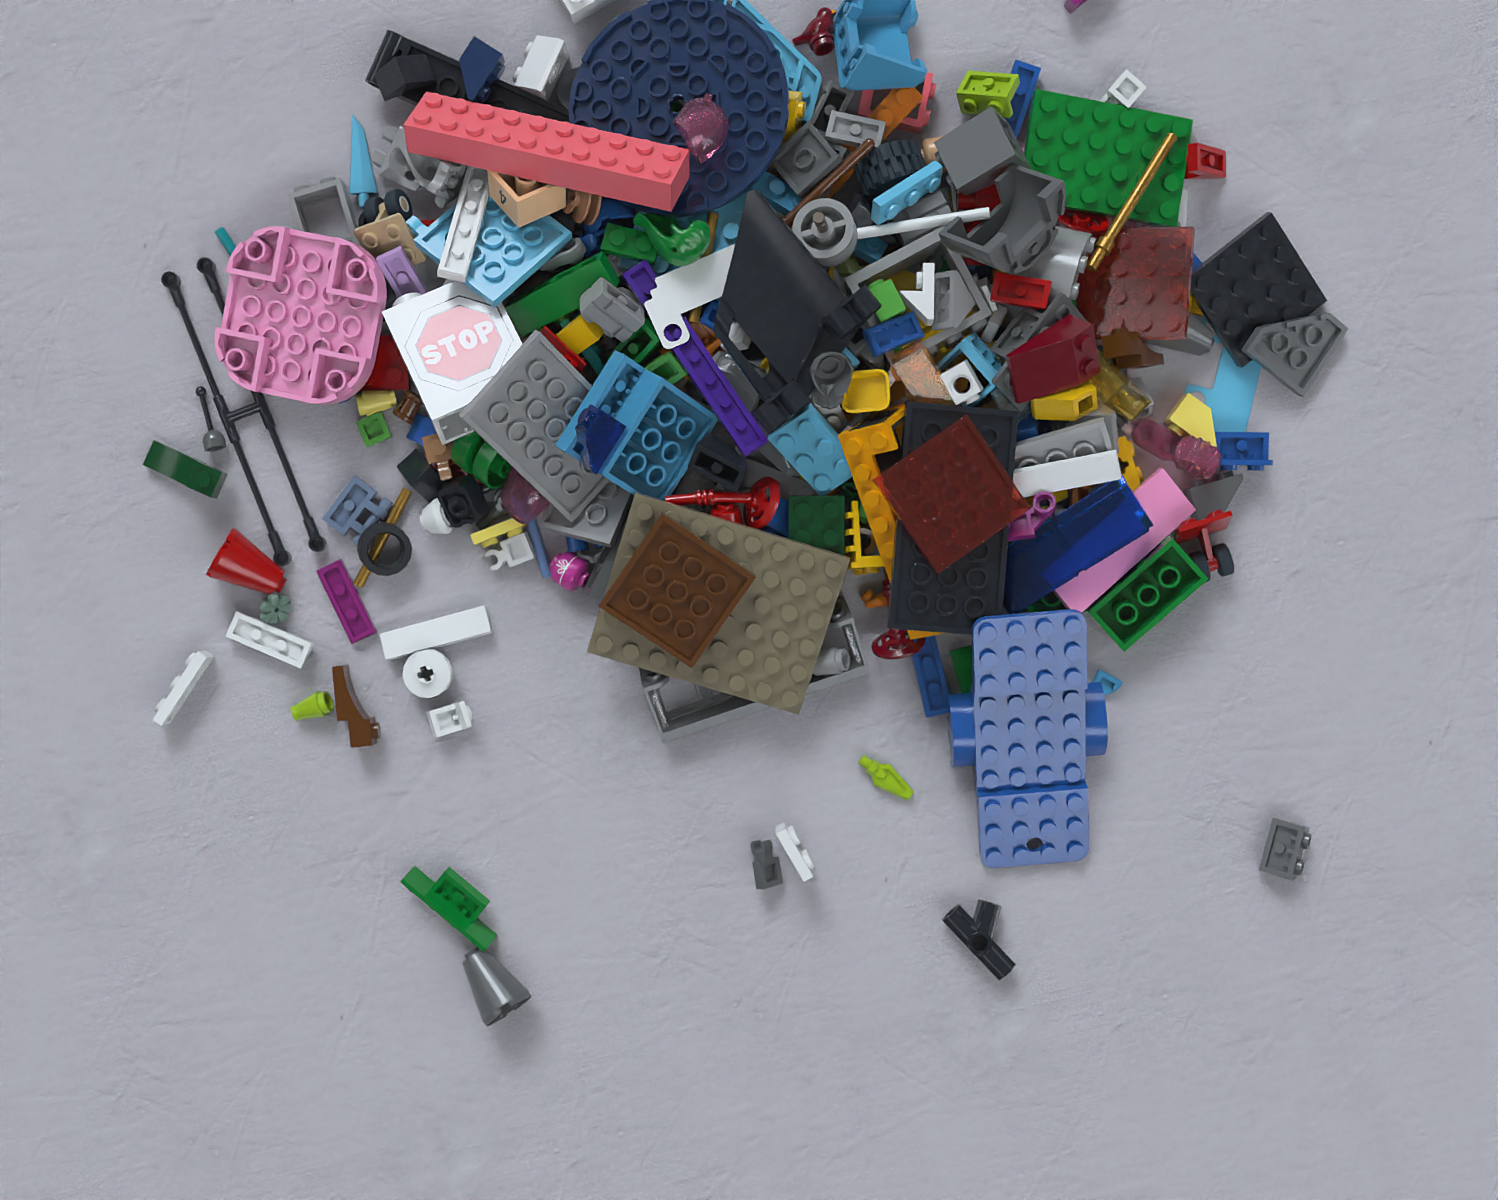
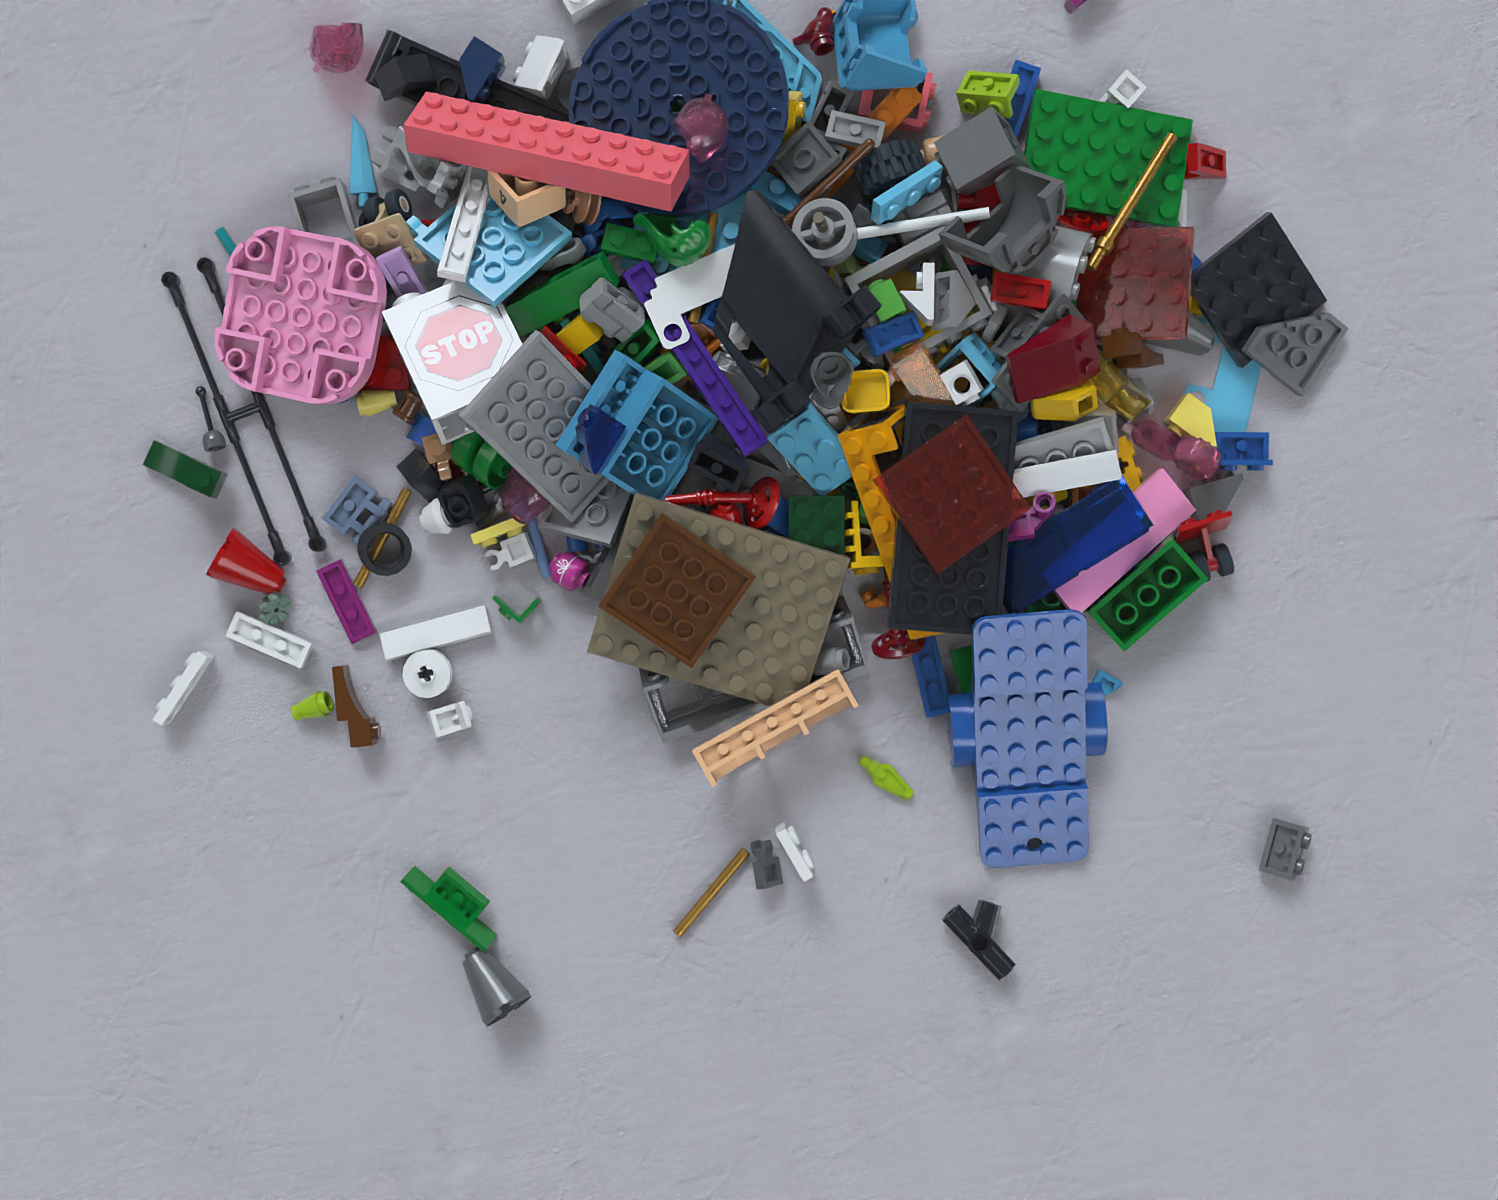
bright green plate [356,411,393,448] -> none
none -> clear pink helmet [309,23,364,74]
none -> green bracket [492,595,543,623]
none -> pearl gold bar [673,847,750,937]
none -> light nougat plate [692,669,859,787]

